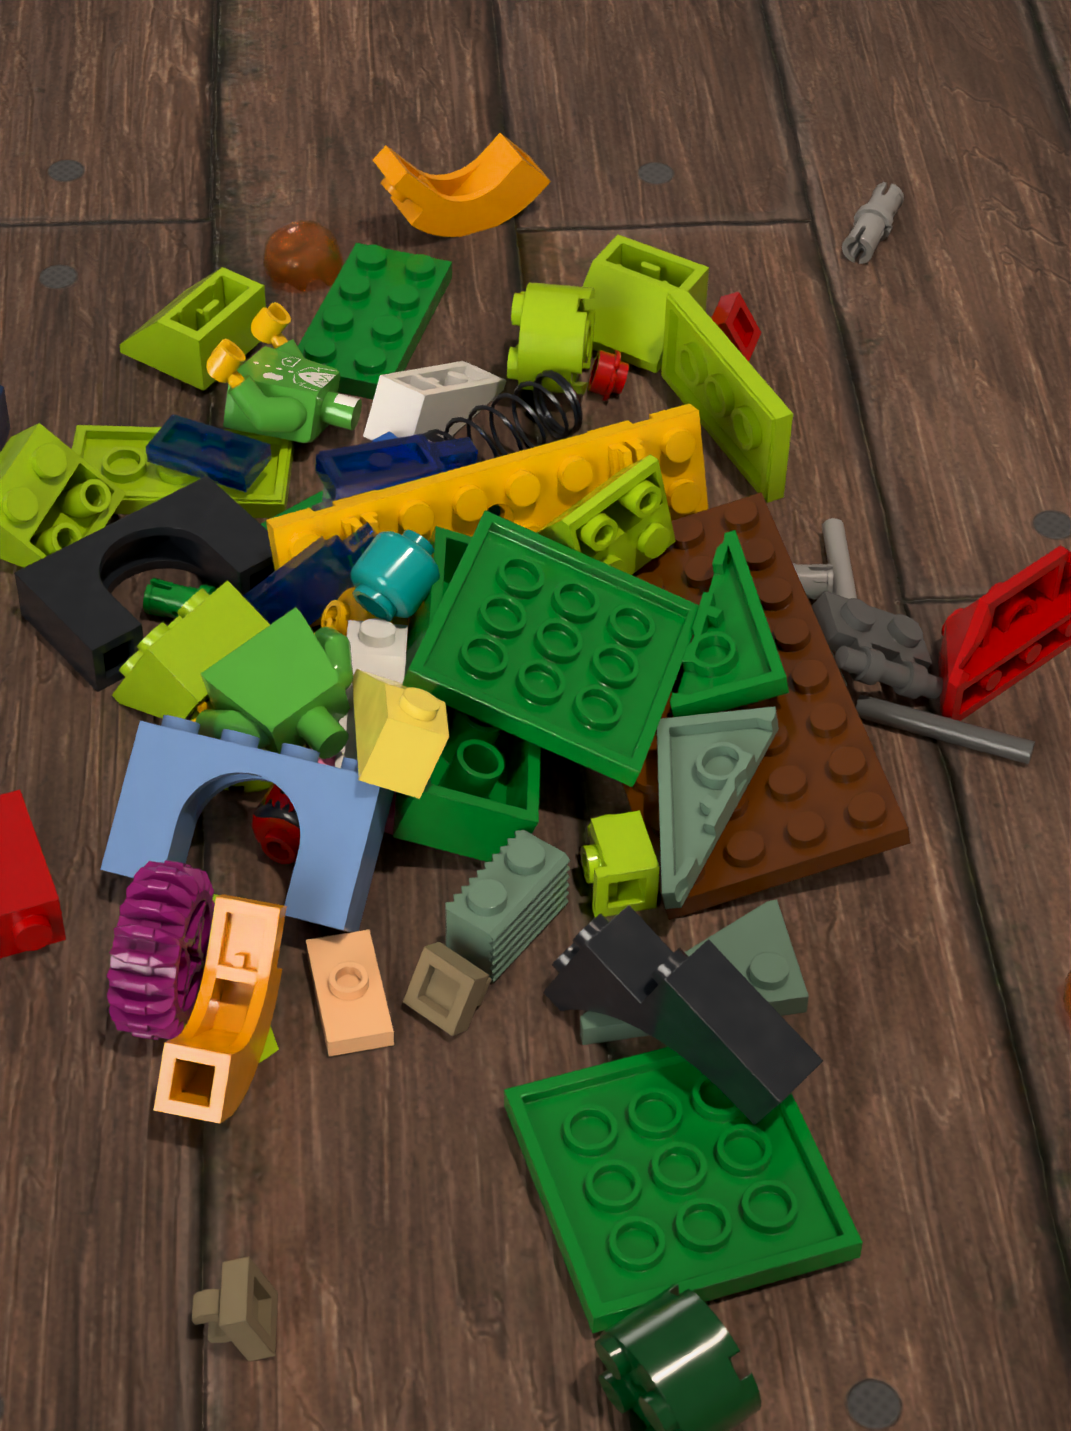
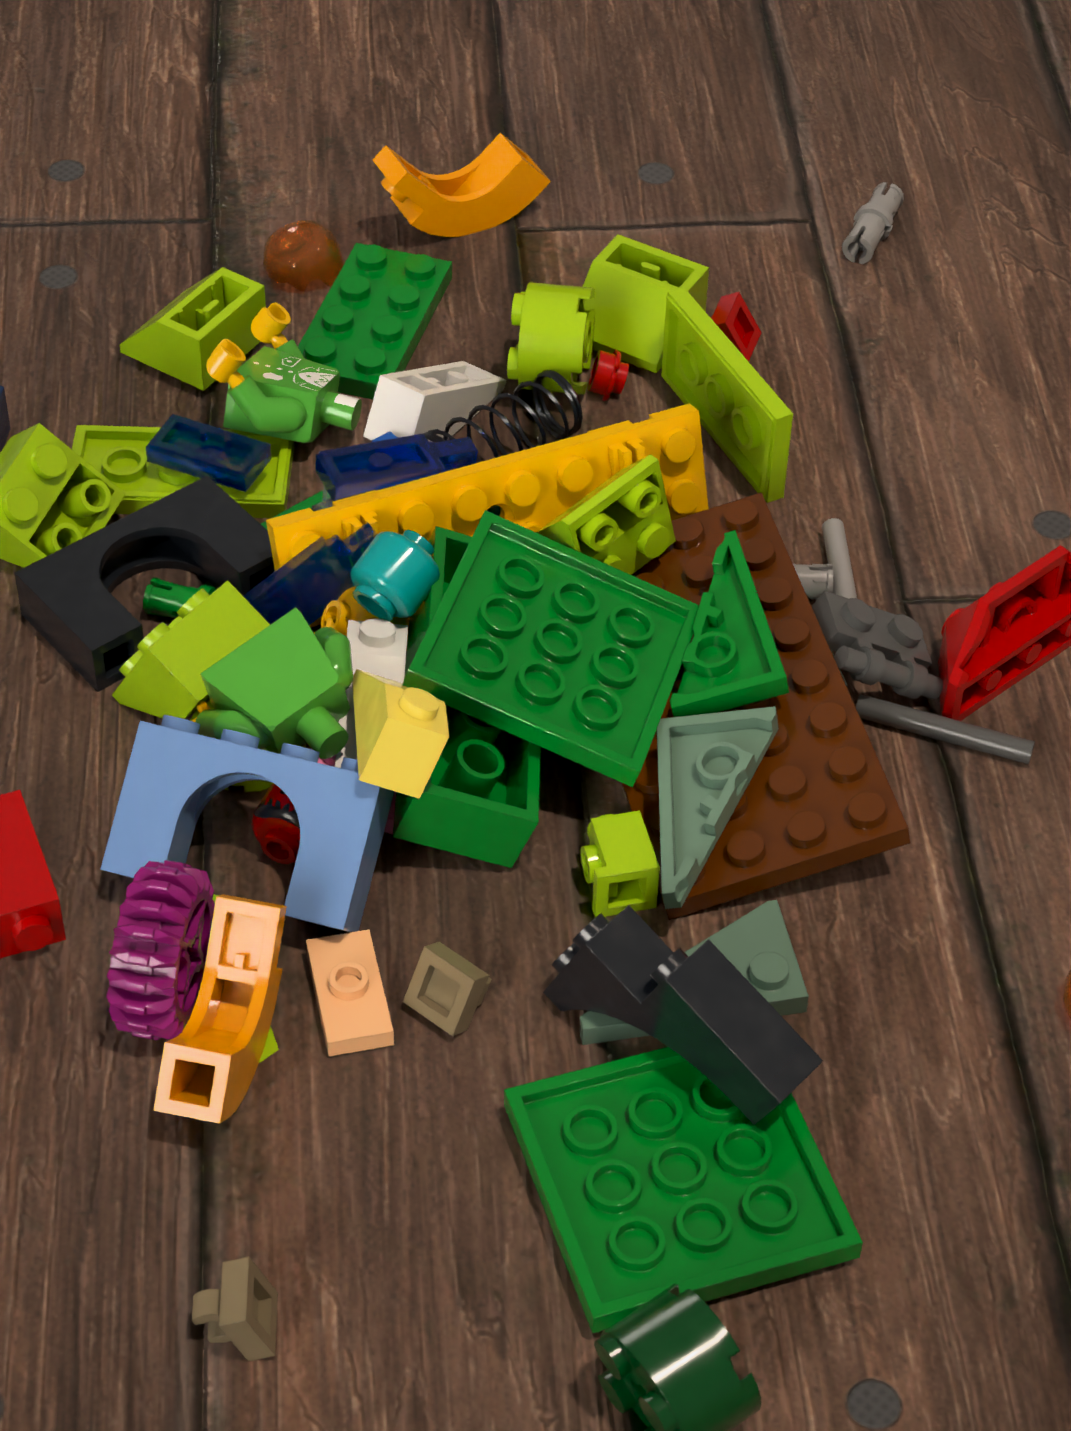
sand green brick [445,830,571,983] -> none

